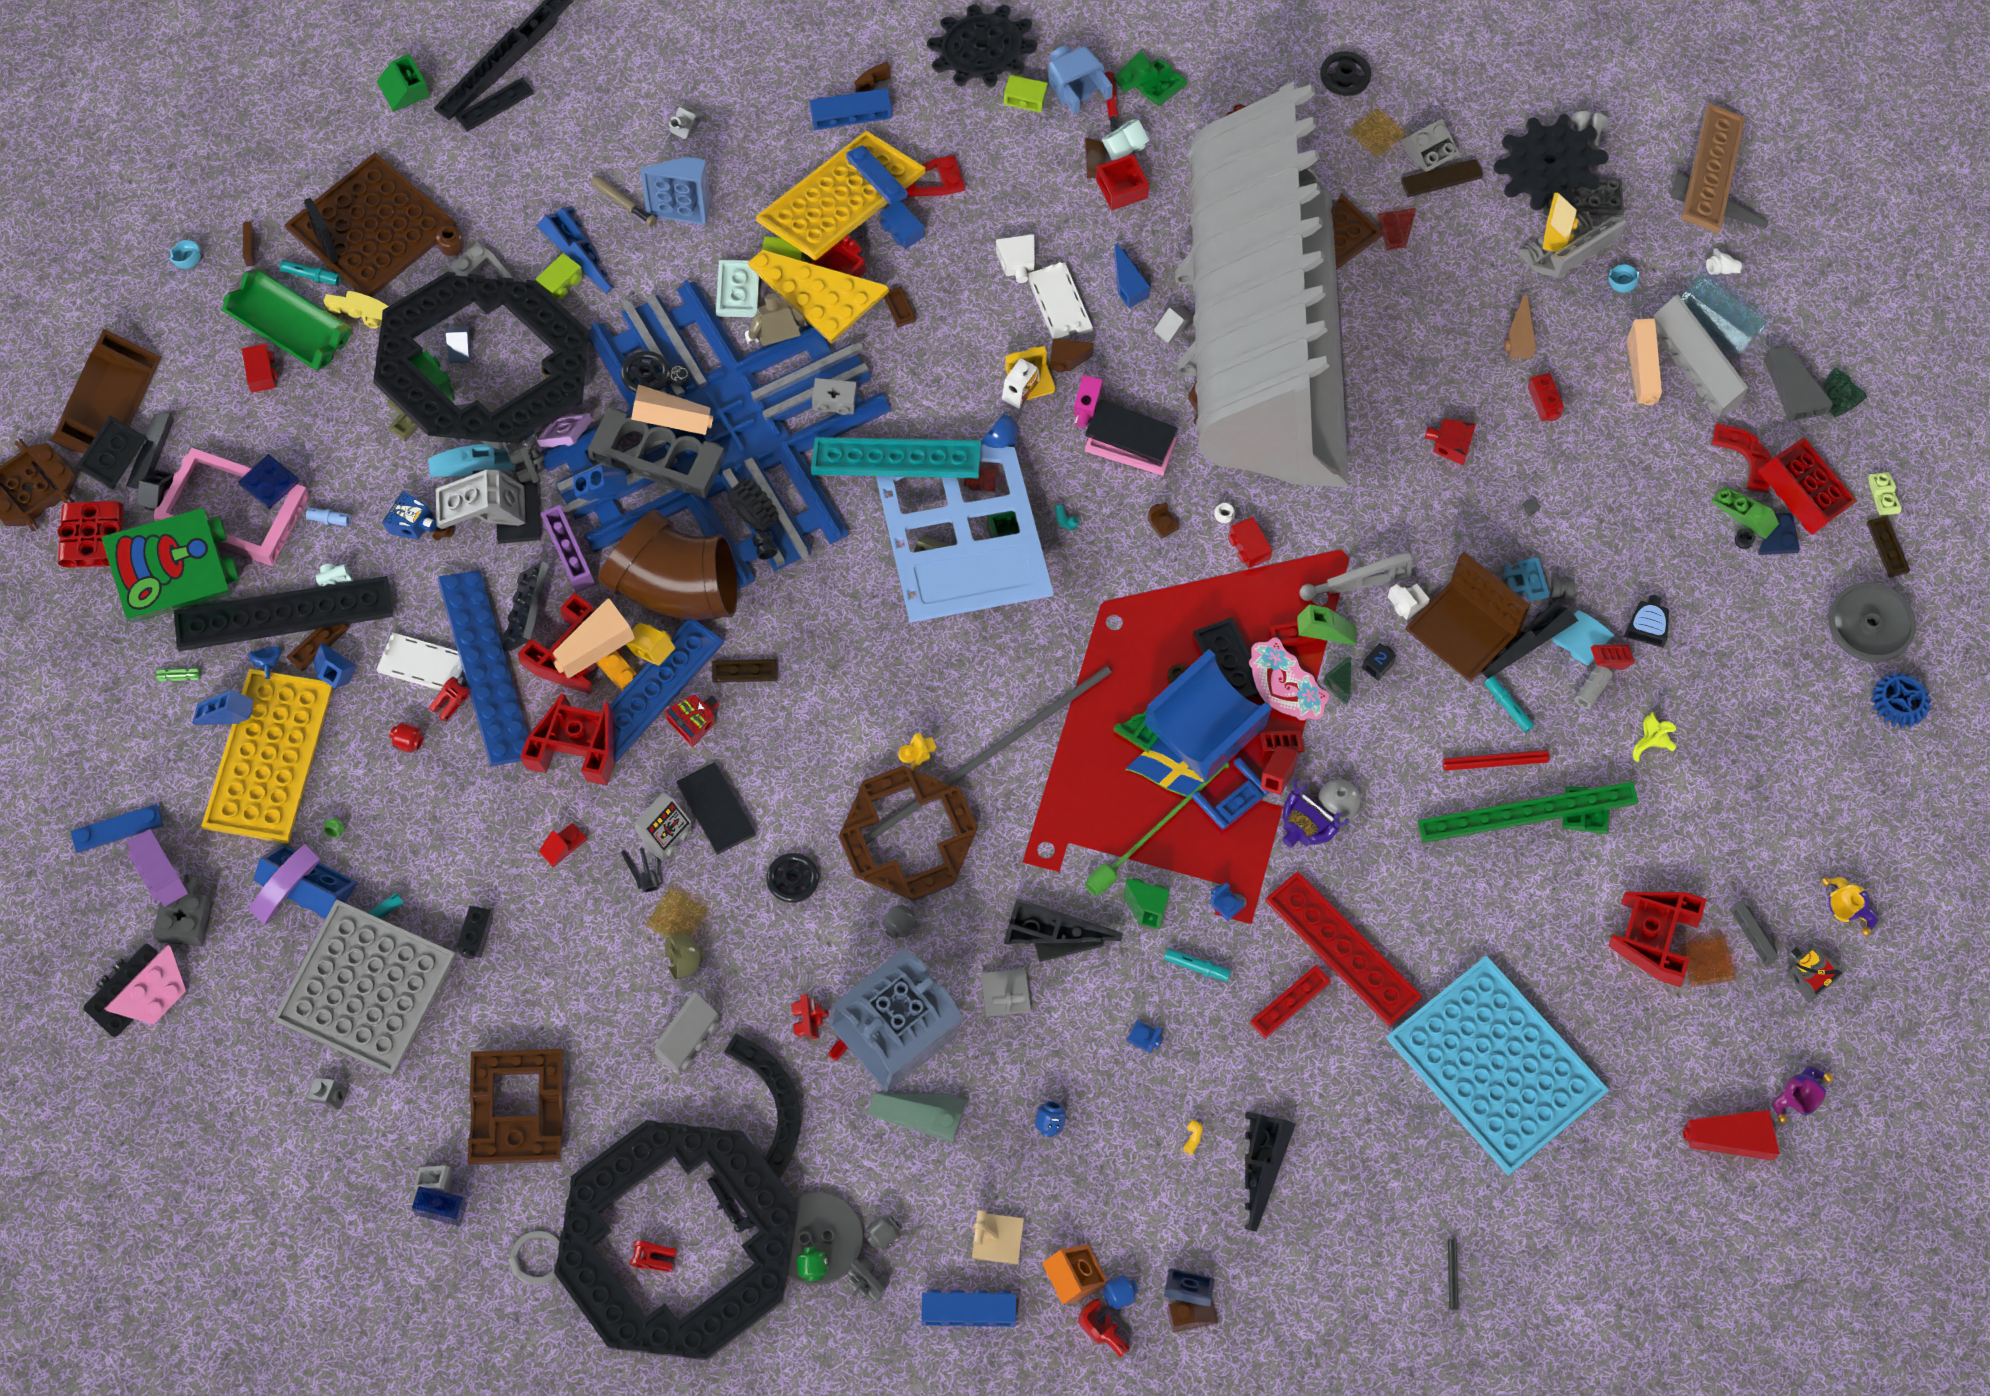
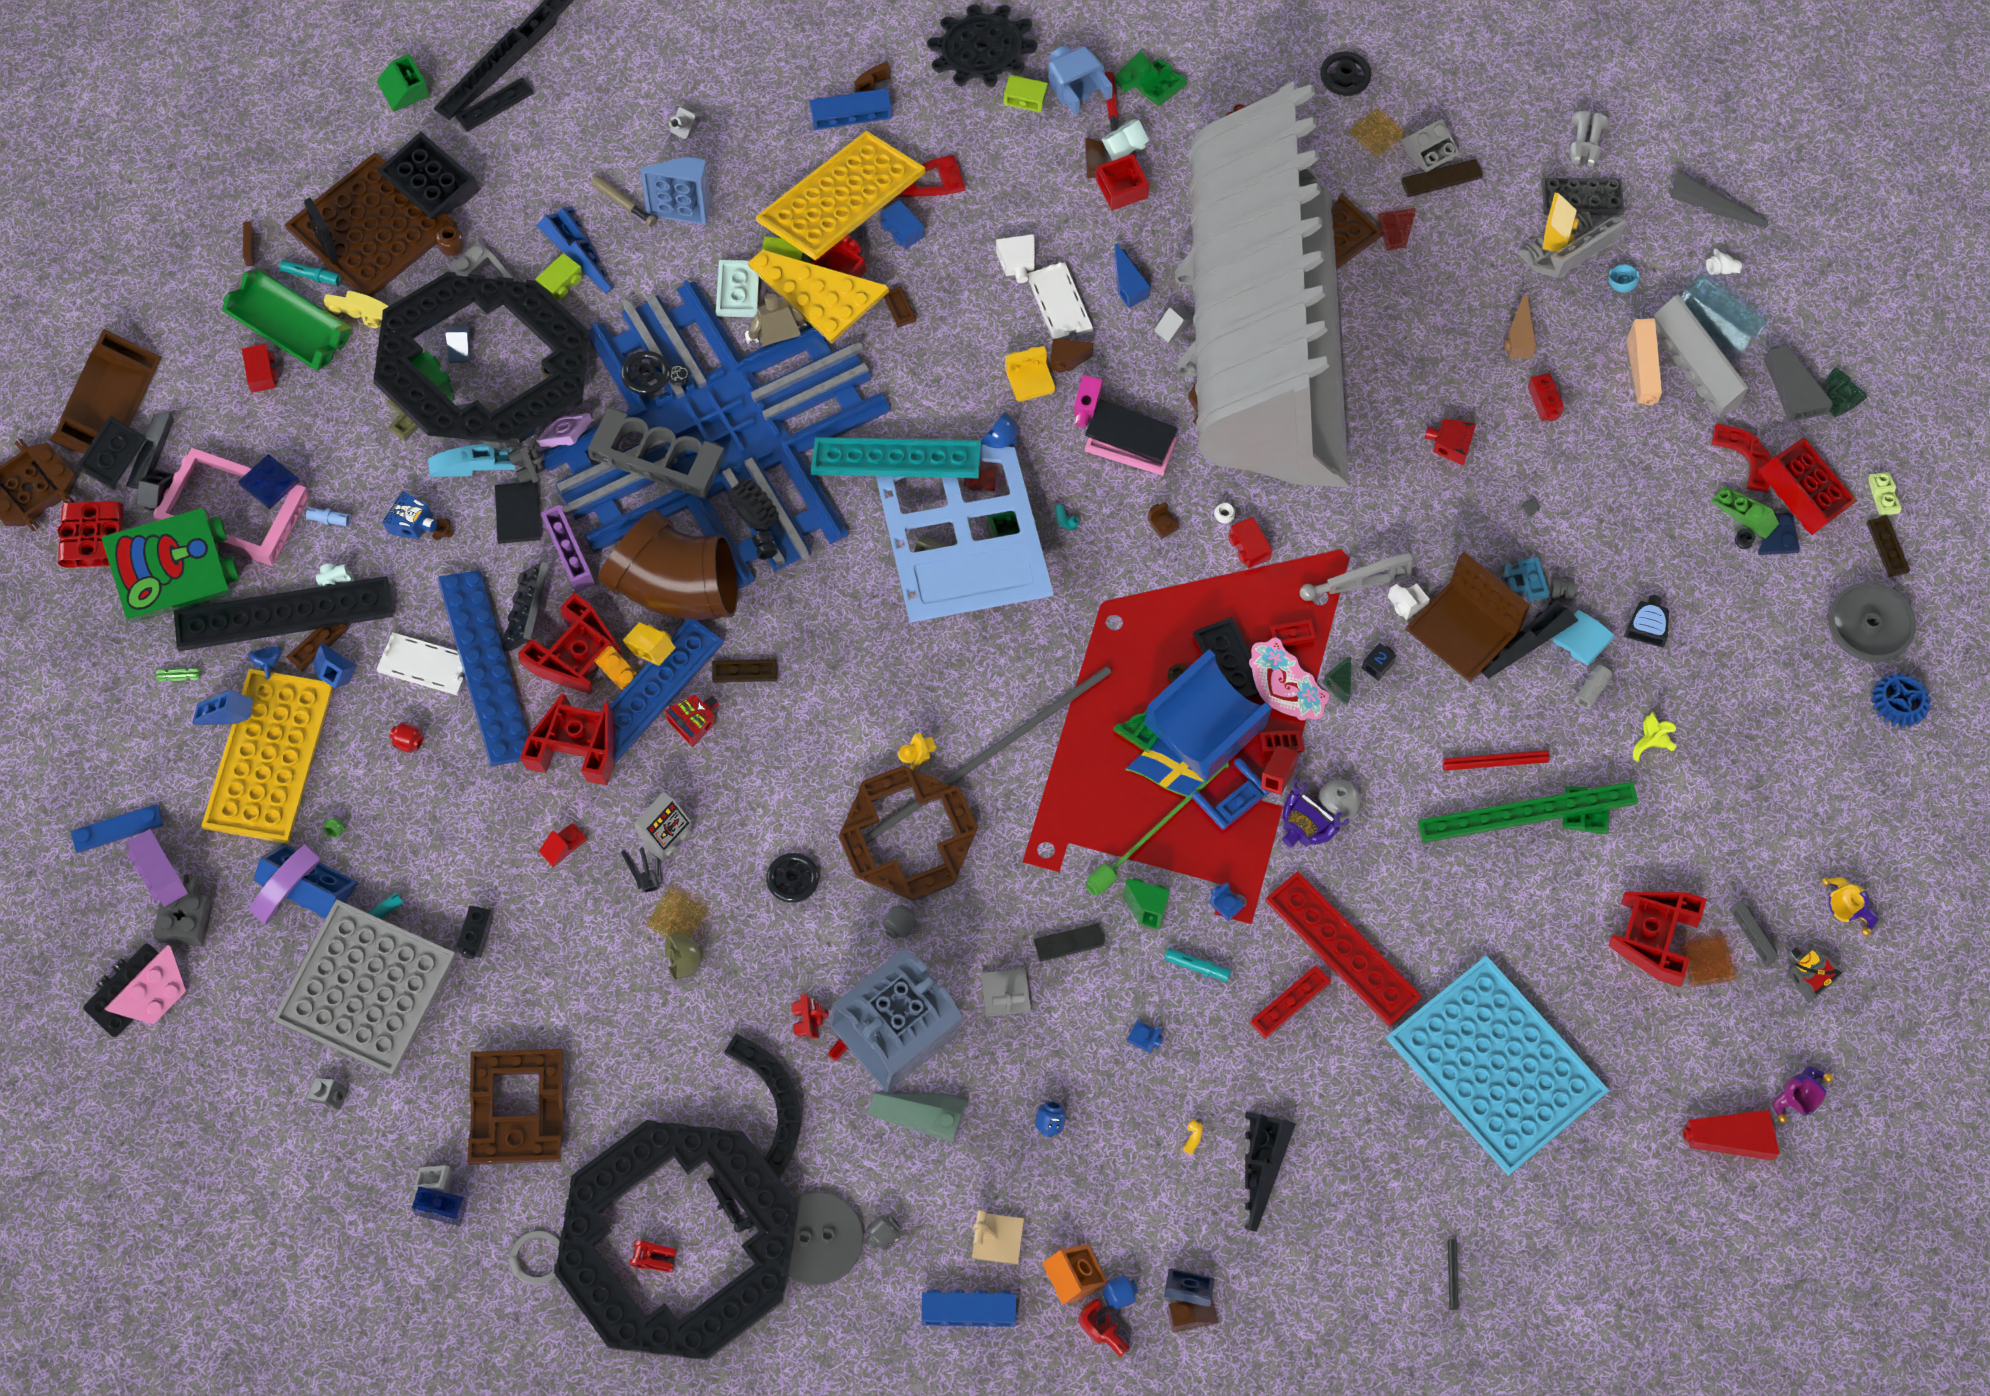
medium azure hair [169,240,201,269] -> none
red piece [428,677,471,721] -> none
light grey bracket [436,470,525,529] -> none
light nougat slope [553,598,635,679] -> none
blue piece [573,465,628,501] -> none
light nougat slope [631,385,713,435] -> none
light grey slope [654,992,720,1074] -> none
black tile [676,762,756,855] -> none
green head [797,1246,828,1282] -> none
light grey brick [812,378,857,415] -> none
blue plate [846,145,907,205] -> none
dark grey hips [847,1258,890,1304] -> none
white torso [1002,359,1040,409] -> none
black wedge [1003,898,1123,945] -> none
bright green slope [1297,605,1357,646] -> none
teal pin [1484,676,1535,733] -> none
black plate [1493,114,1609,210] -> none
red slope [1591,644,1635,670] -> none
medium nougat plate [1681,103,1745,233] -> none
none -> black slope [377,131,480,220]

